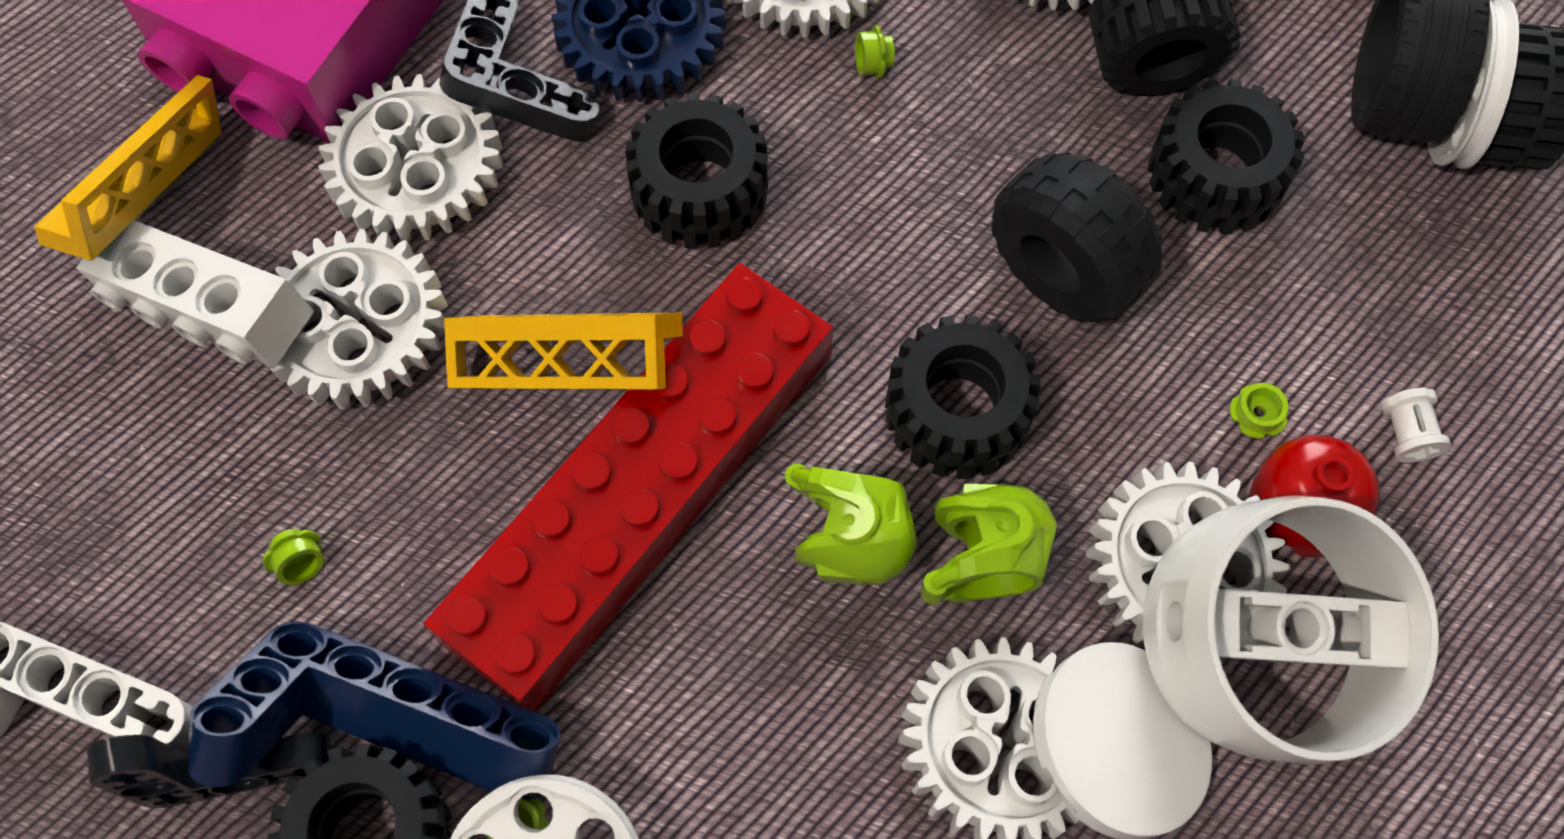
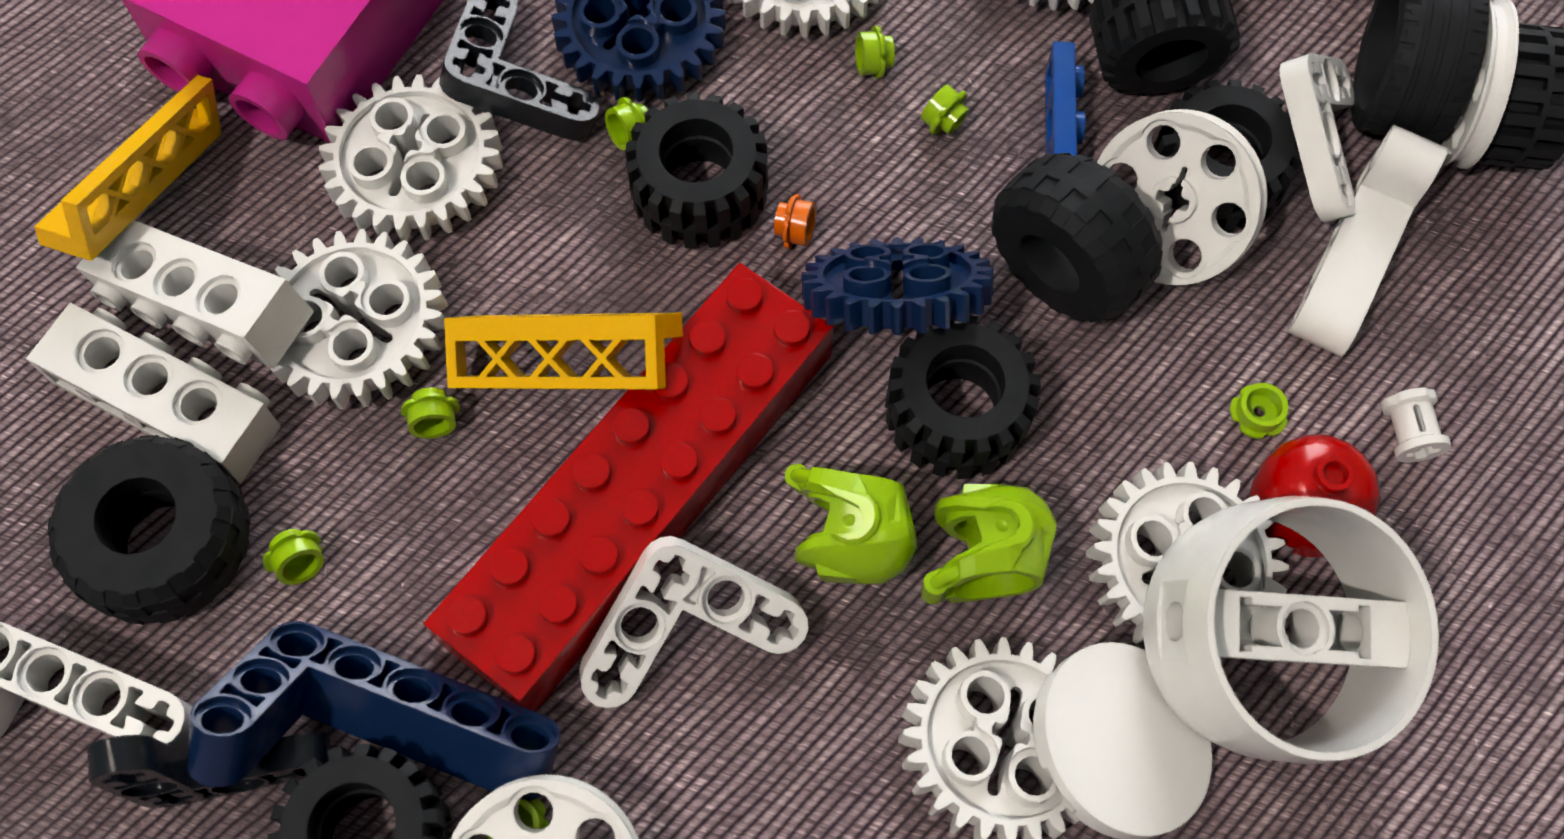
none -> white brick [26,302,281,484]
none -> black tyre [47,435,251,625]
none -> lime plate [401,387,460,439]
none -> white beam [579,536,808,708]
none -> lime plate [605,97,648,150]
none -> orange plate [774,194,816,249]
none -> dark blue gear [801,237,994,335]
none -> lime plate [920,84,970,135]
none -> blue hinge [1045,41,1085,156]
none -> white wedge [1097,109,1267,285]
none -> white beam [1279,53,1355,223]
none -> white beam [1287,124,1449,357]

